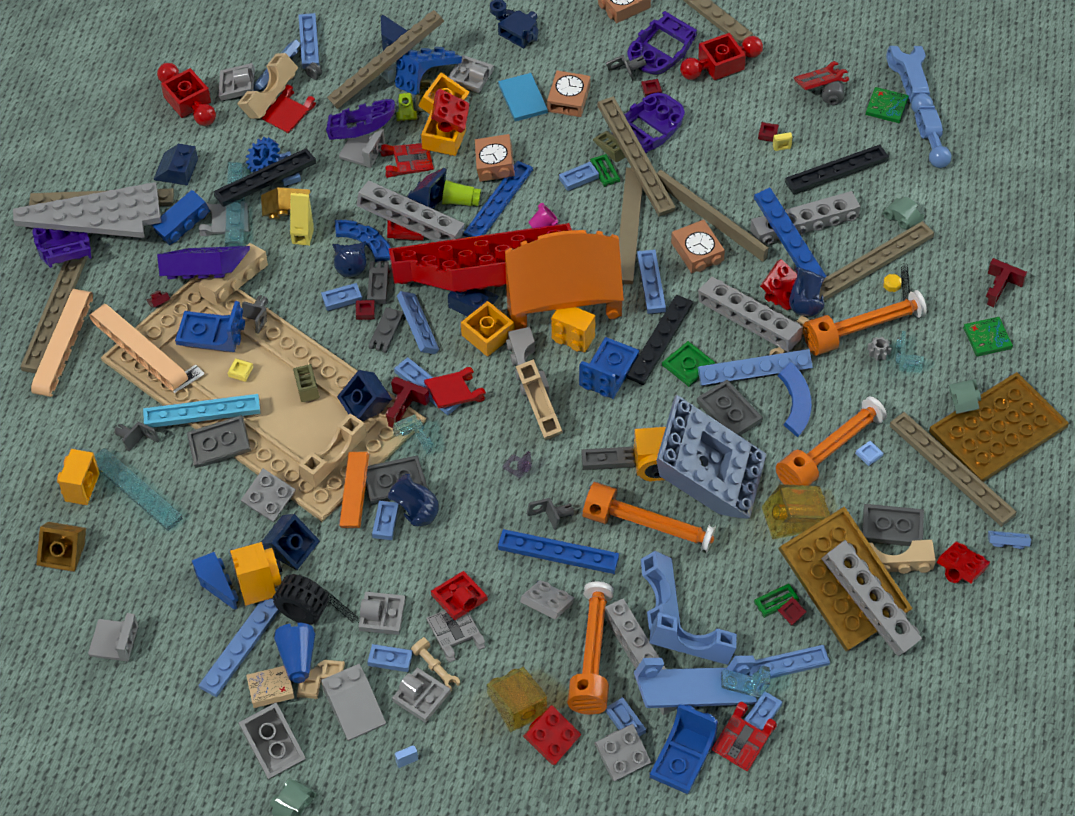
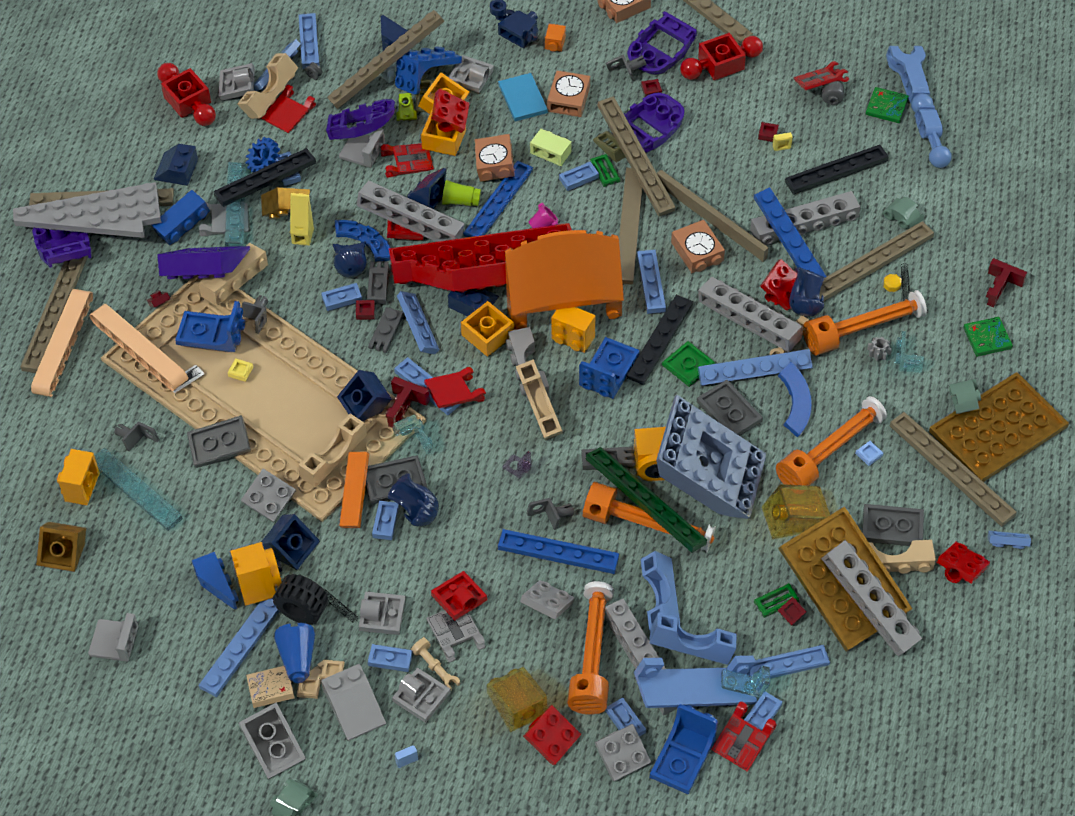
medium azure plate [143,394,261,428] -> none
olive slope [293,364,320,402] -> none
none -> yellowish green brick [530,129,571,166]
none -> orange brick [545,24,566,52]
none -> dark green tile [585,447,707,553]

